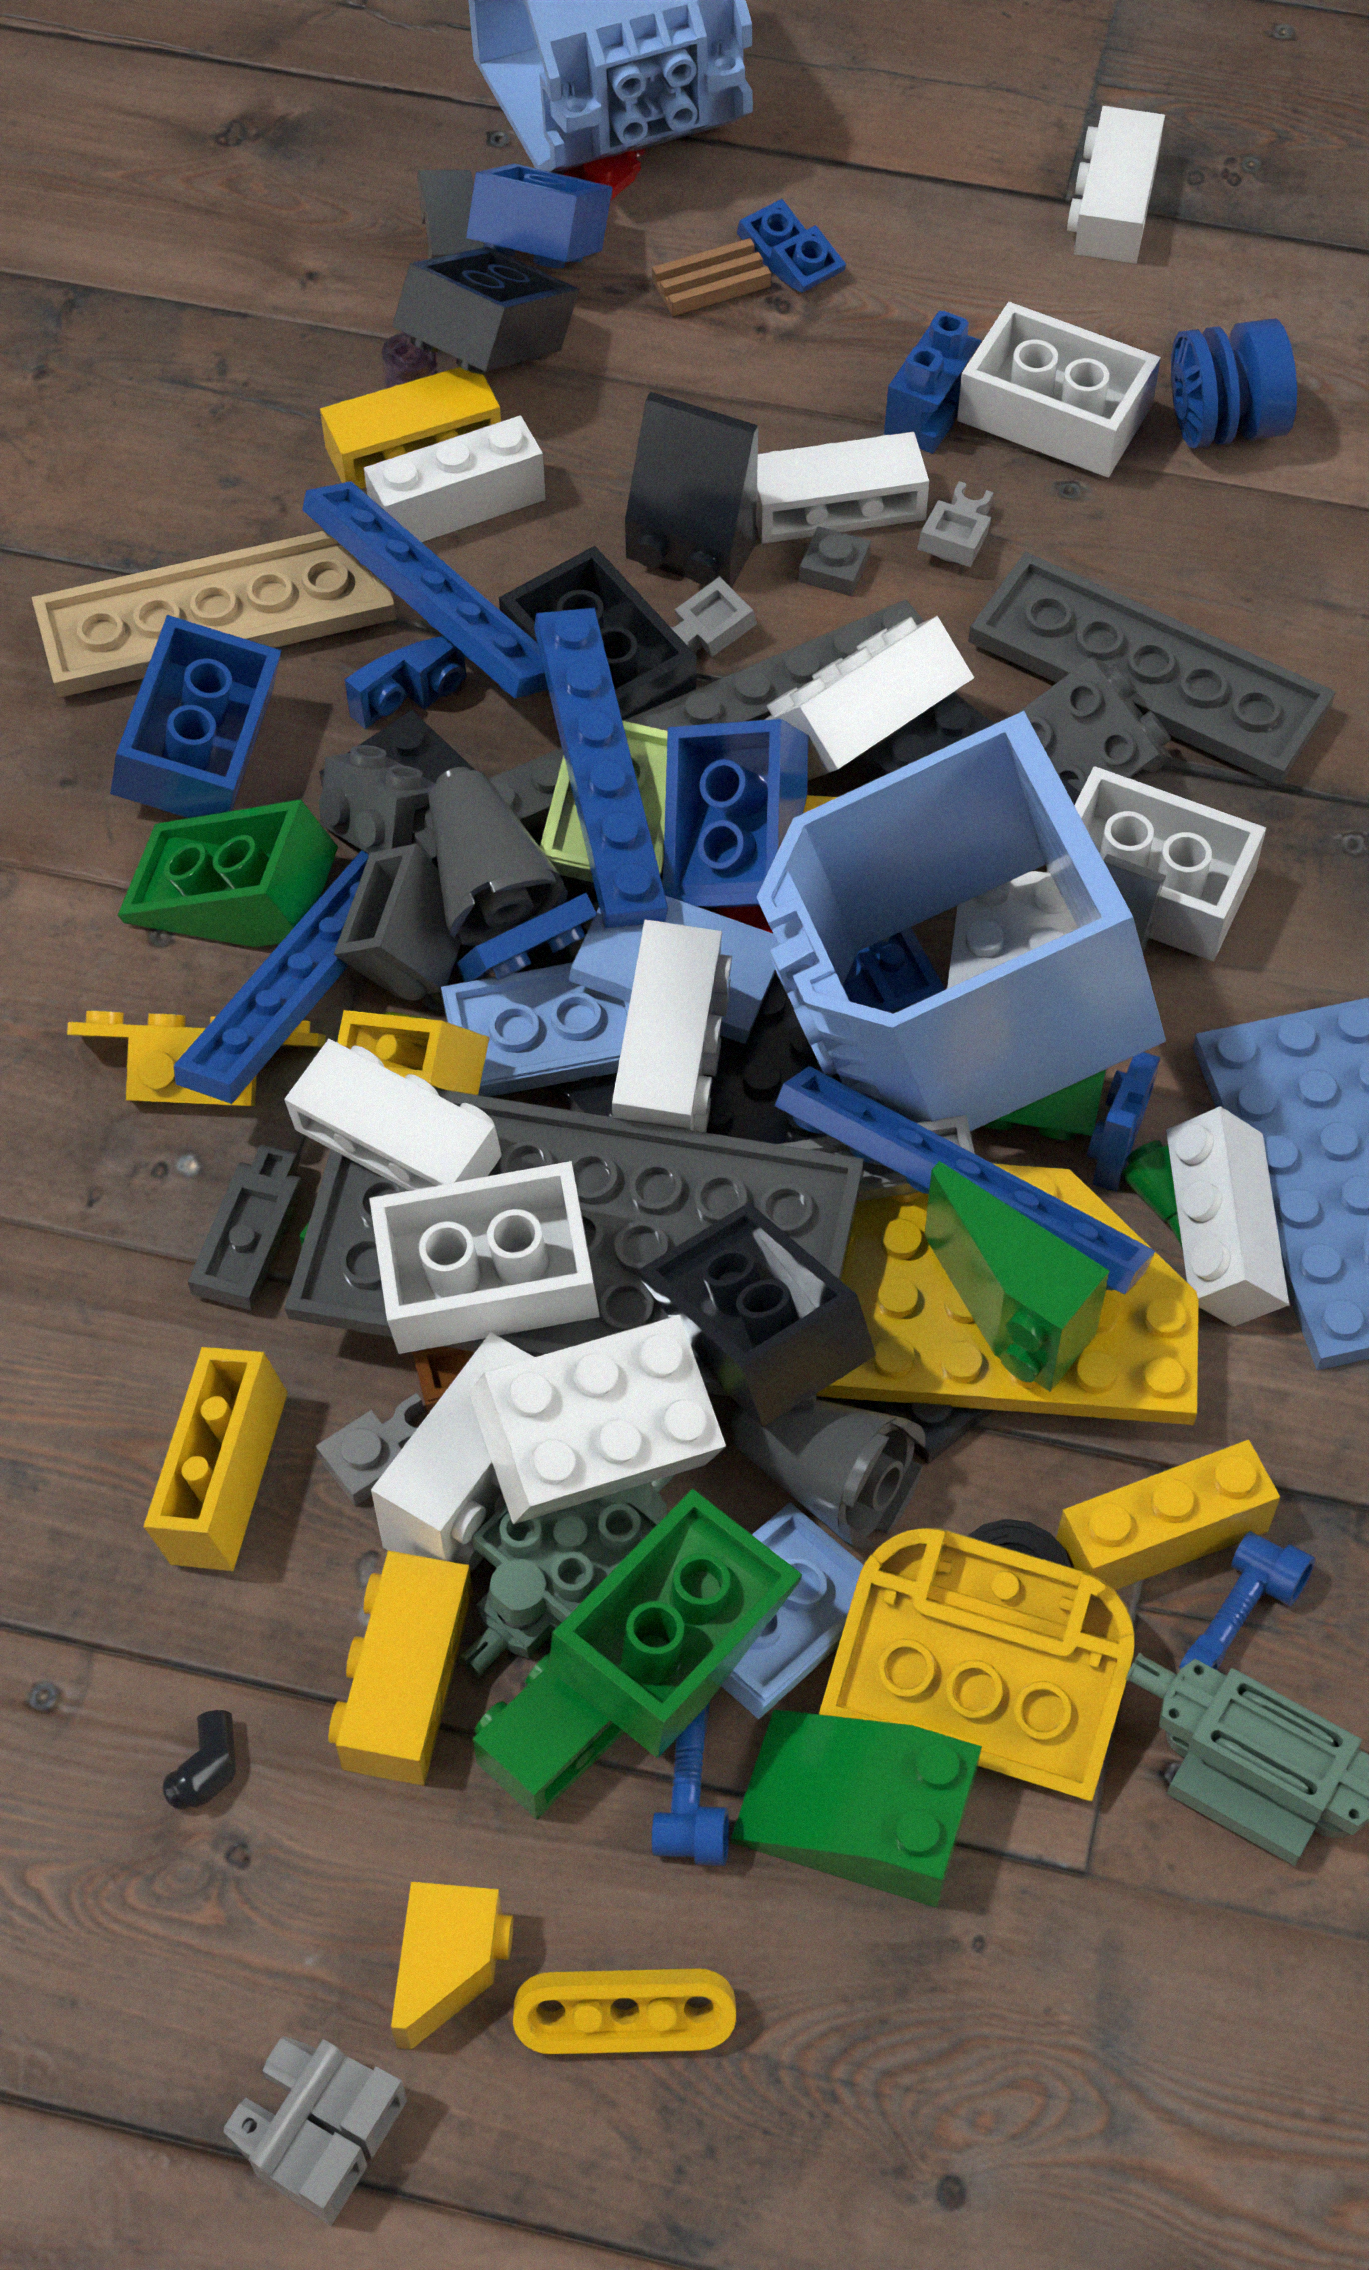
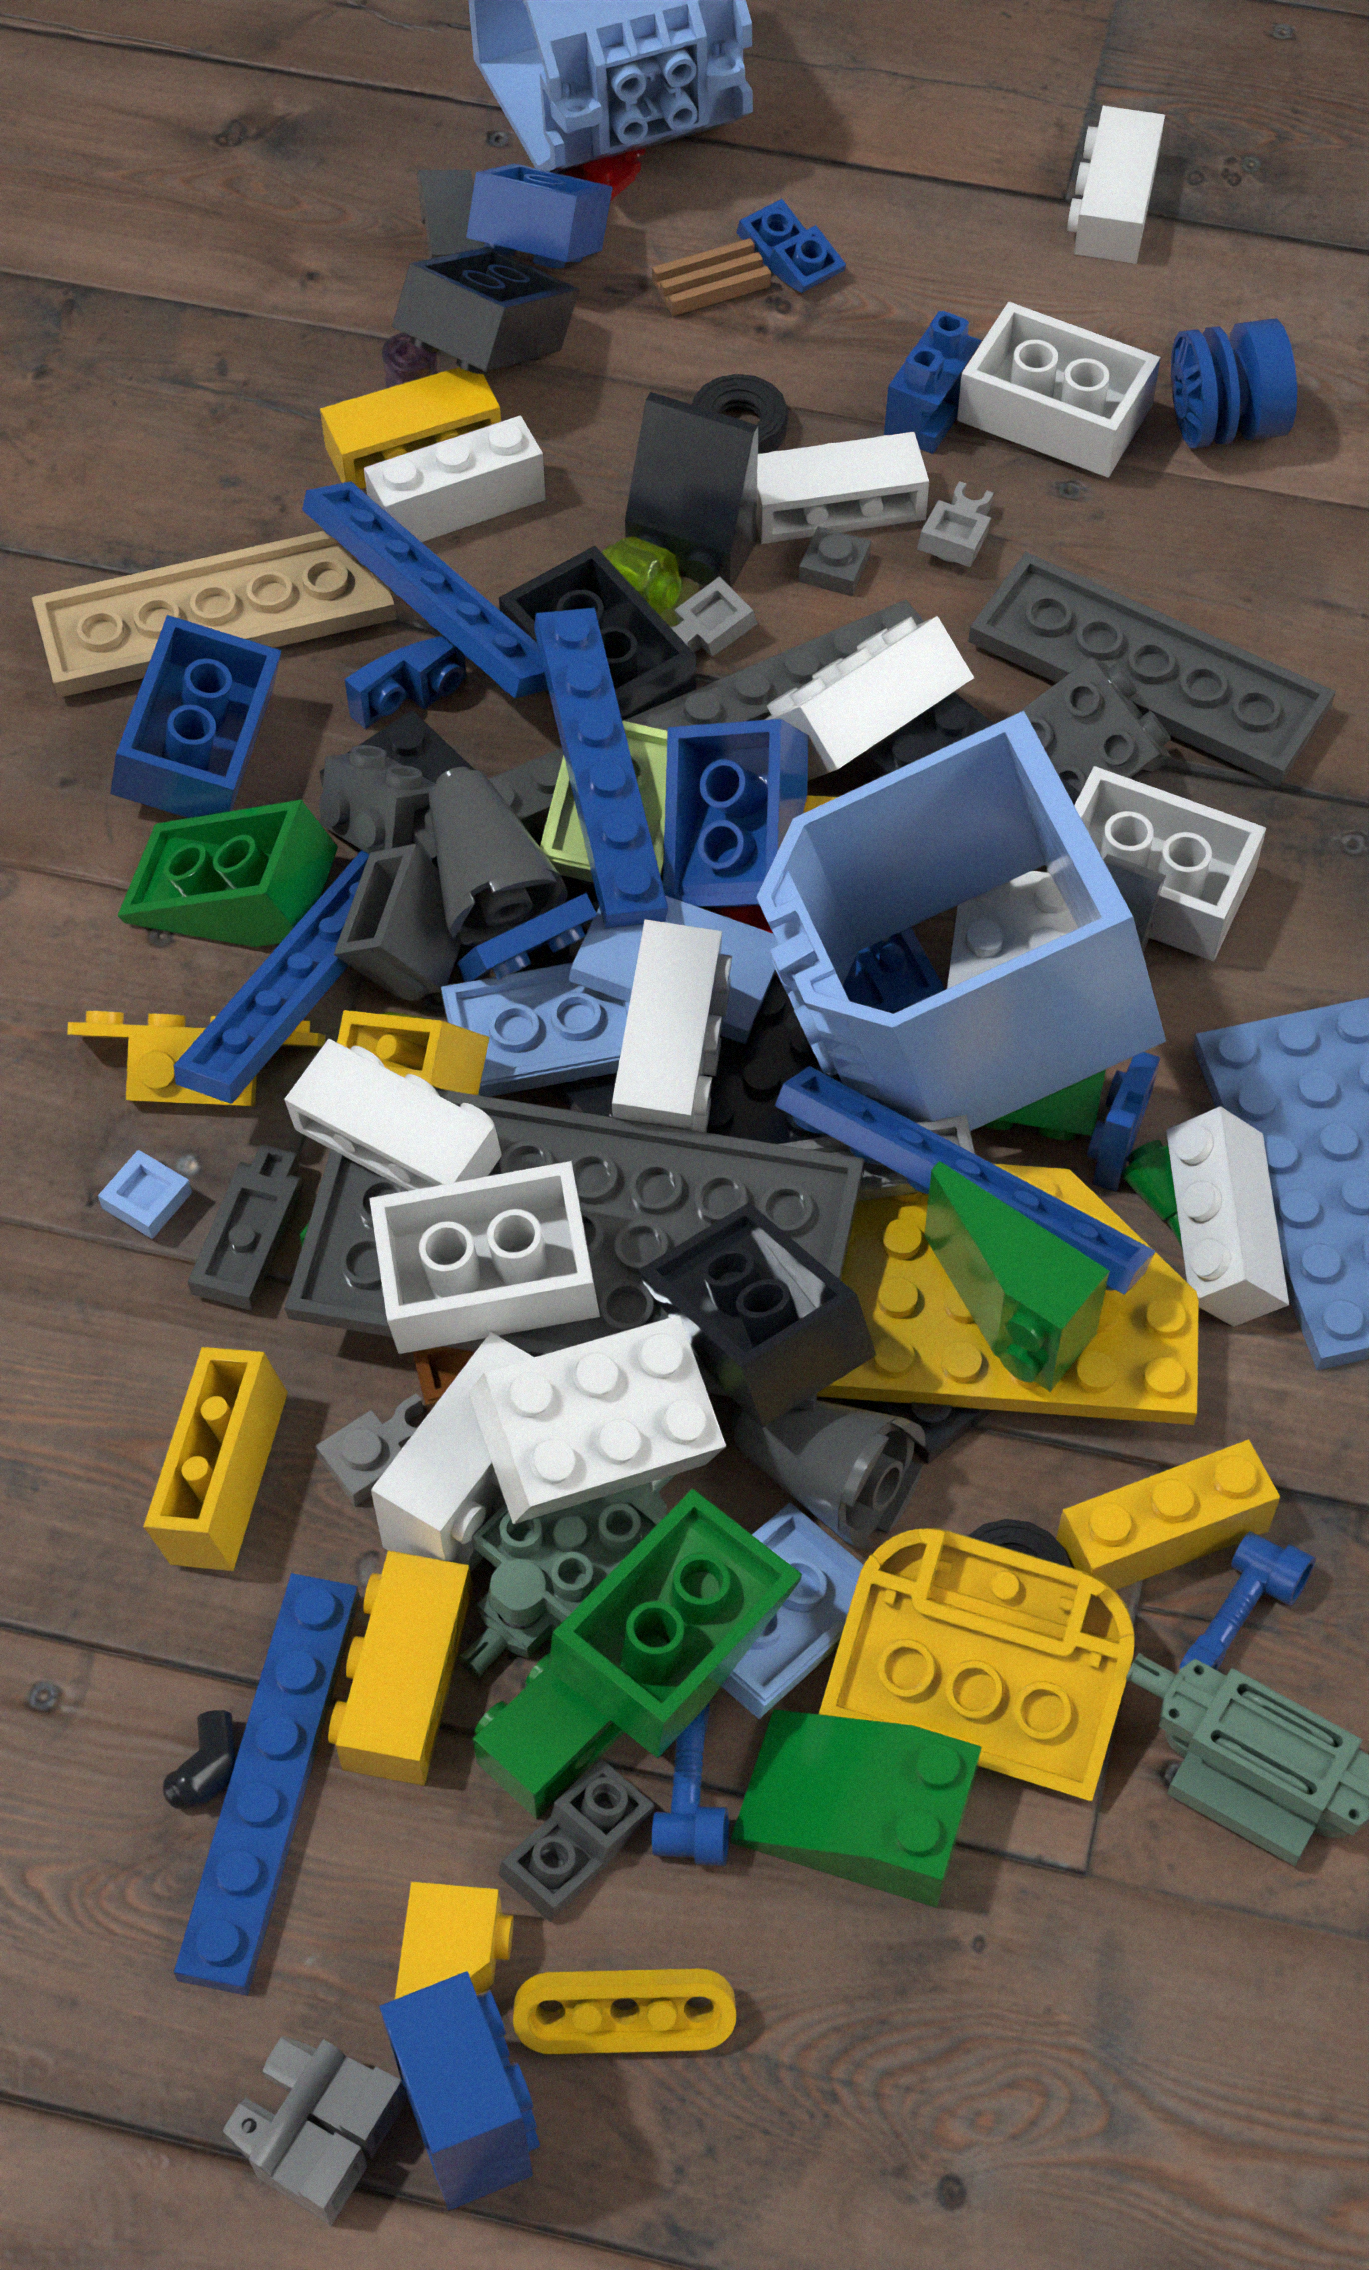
none -> light blue plate [98,1150,192,1239]
none -> blue plate [174,1573,360,1996]
none -> blue brick [379,1971,540,2211]
none -> dark grey slope [498,1759,654,1922]
none -> clear neon green head [602,536,682,615]
none -> black tyre [692,374,789,454]

